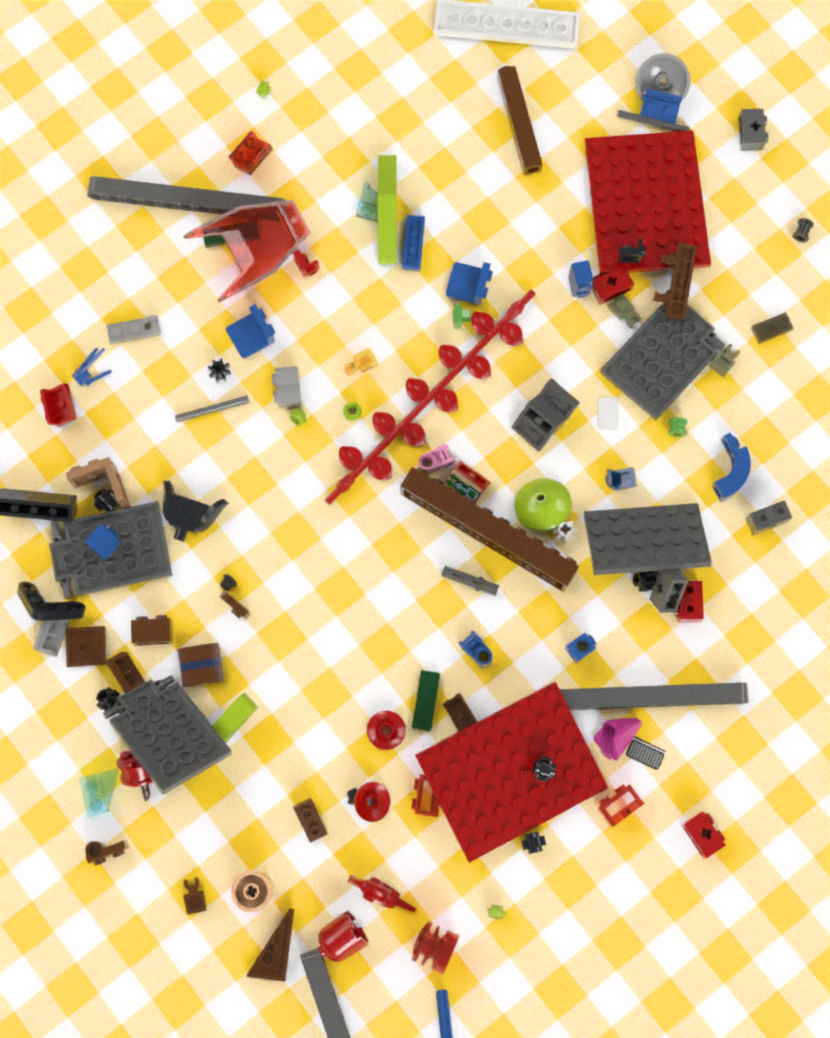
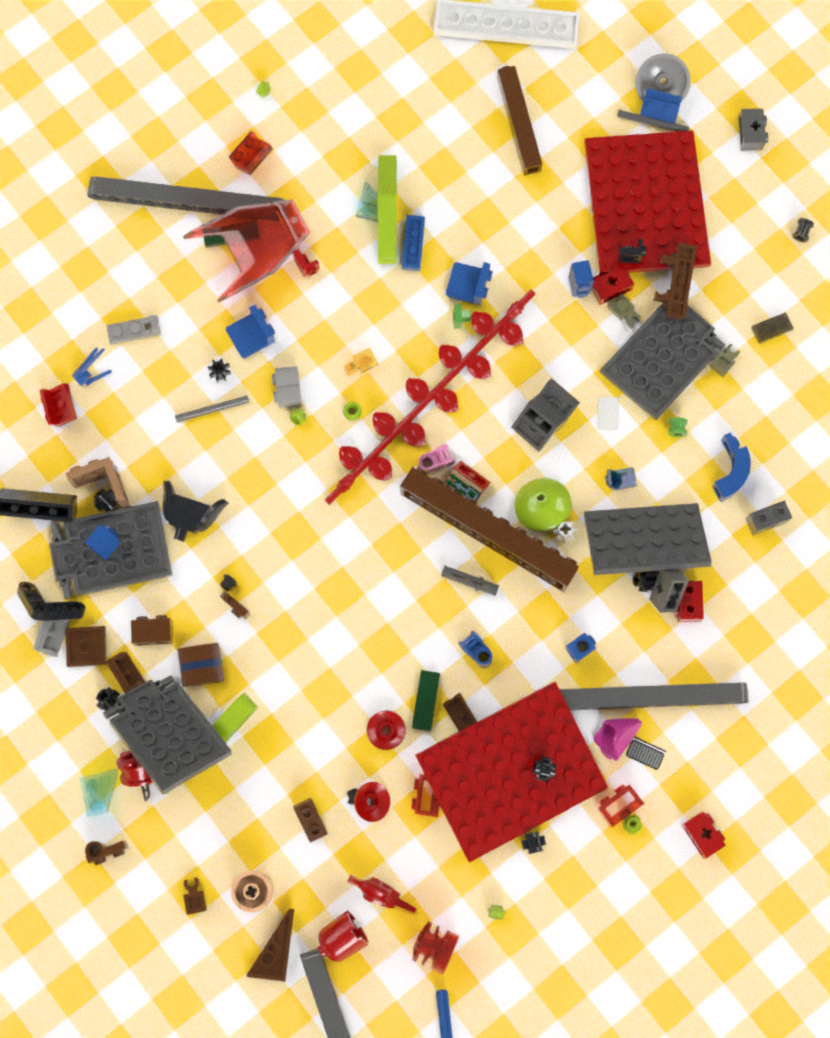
none -> lime plate [622,815,642,834]

